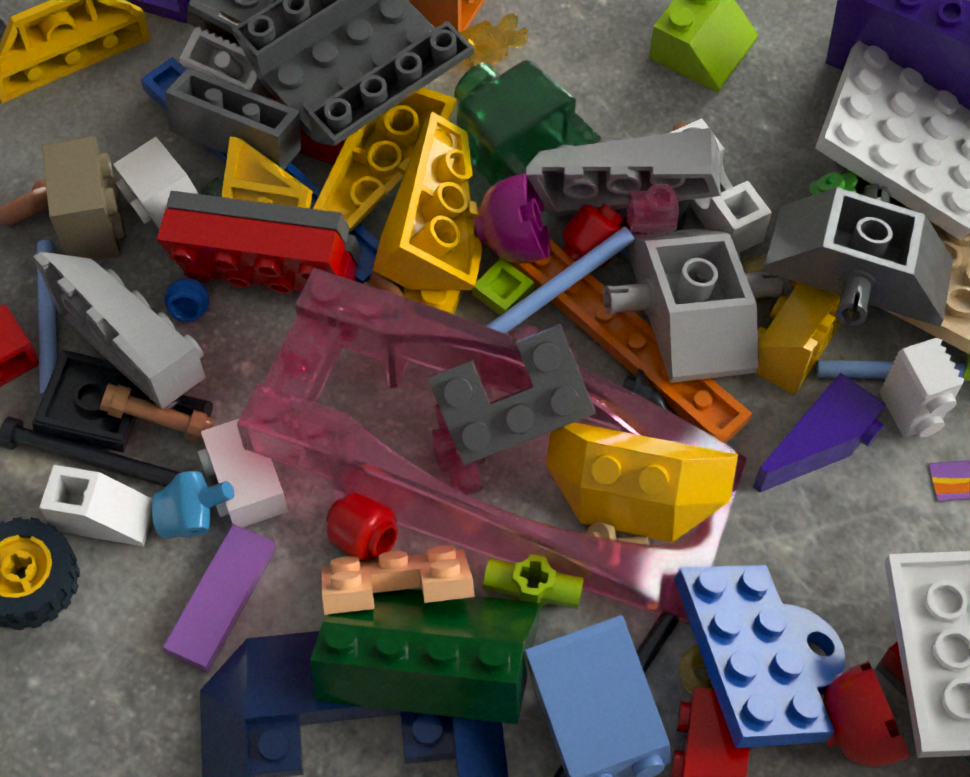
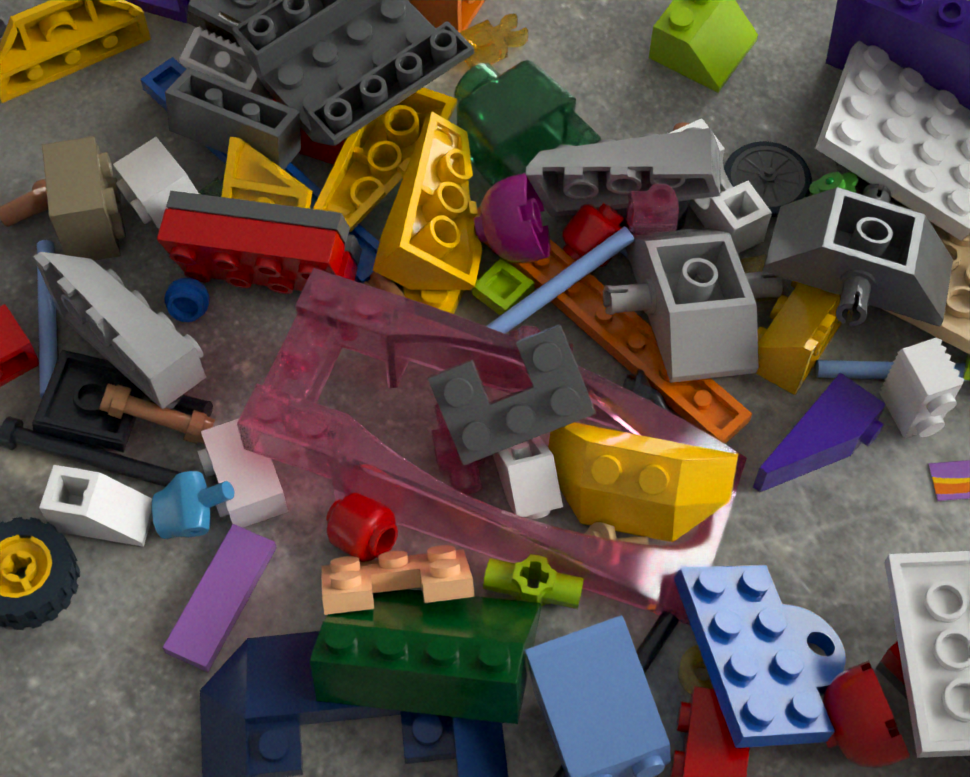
none -> white slope [493,436,563,519]
none -> dark grey wheel [724,141,812,217]

